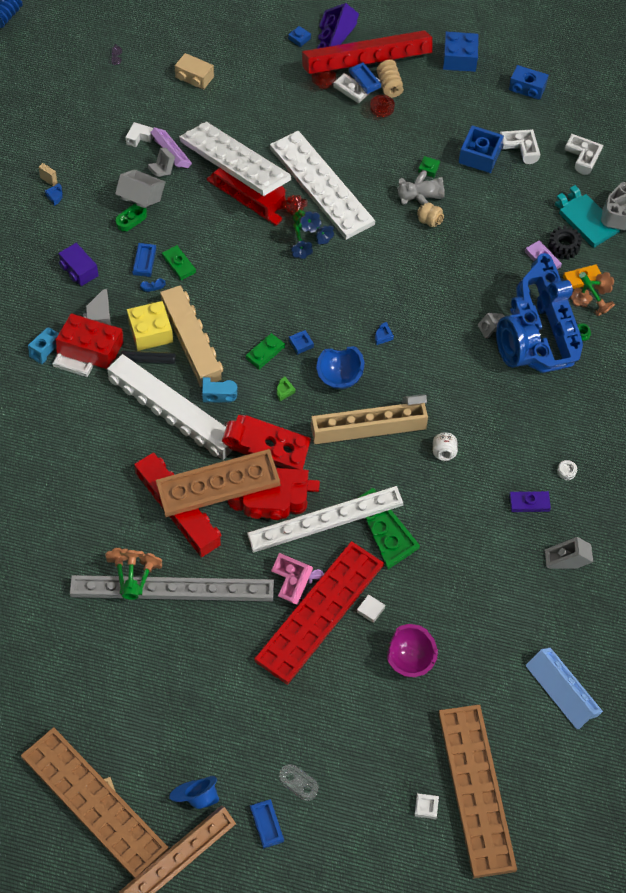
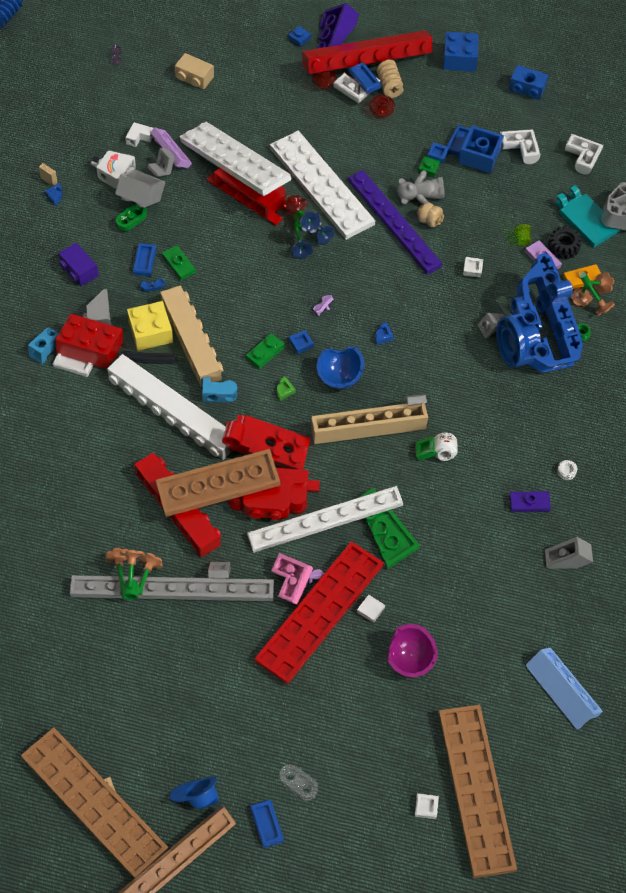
none -> white torso [91,151,136,189]
none -> light grey plate [208,562,231,579]
none -> lavender piece [313,295,334,316]
none -> dark purple plate [348,170,442,275]
none -> green plate [416,436,437,461]
none -> blue plate [427,143,449,164]
none -> blue tile [447,125,470,157]
none -> white plate [463,257,483,278]
none -> clear neon green piece [514,224,532,246]

